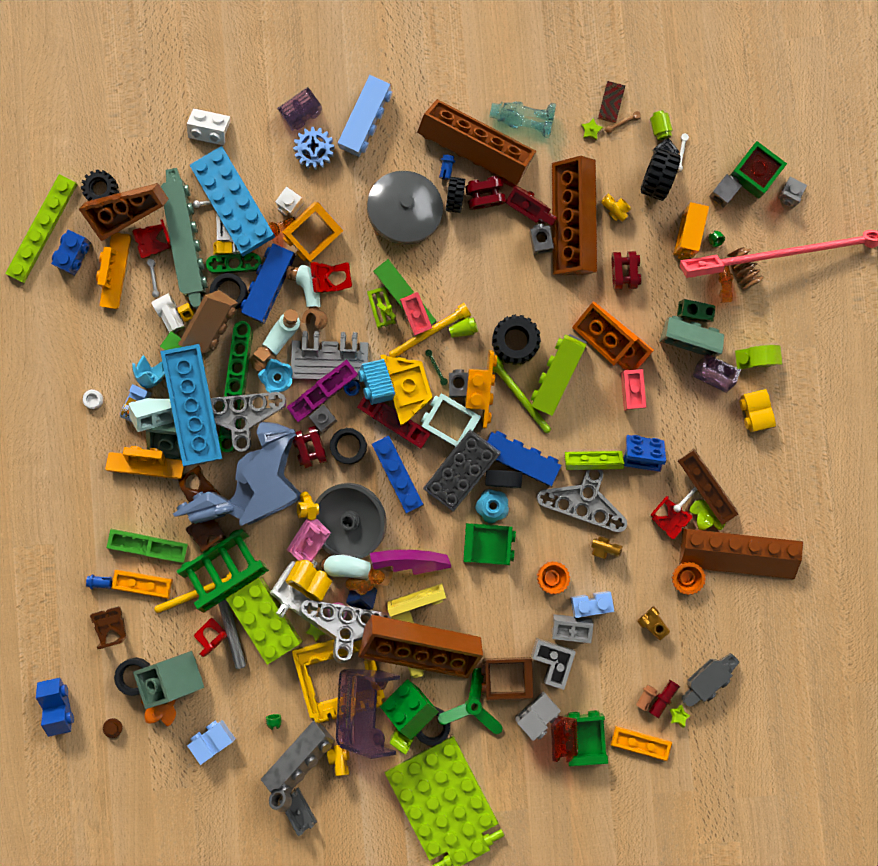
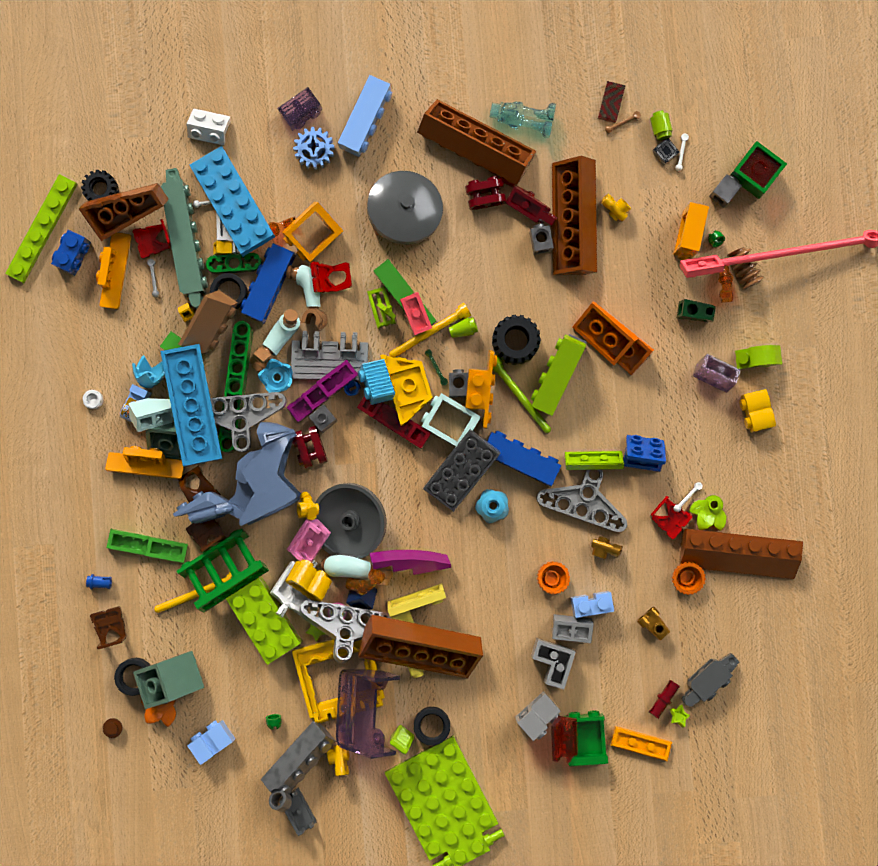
blue brick [36,678,74,737] -> none
light orange tile [111,570,173,599] -> none
white piece [152,293,185,333] -> none
red piece [194,618,227,657] -> none
light grey axle [218,599,246,669] -> none
white brick [275,187,304,218] -> none
black tyre [330,428,367,465] -> none
blue brick [372,435,424,513] -> none
green piece [380,679,439,740] -> none
green piece [437,668,503,734] -> none
blue pin [439,155,455,180] -> none
black tyre [446,177,466,213] -> none
green panel [463,523,516,565] -> none
reddish brown window [481,657,533,700] -> none
black tyre [485,470,523,488] -> none
lime piece [581,118,603,140] -> none
dark red brick [611,251,641,290] -> none
coral panel [621,369,646,411] -> none
nougat pin [636,684,658,711] -> none
black tyre [641,147,681,201] -> none
sand green slope [659,316,724,359] -> none
reddish brown fence [678,449,739,525] -> none
light grey bracket [778,177,807,207] -> none

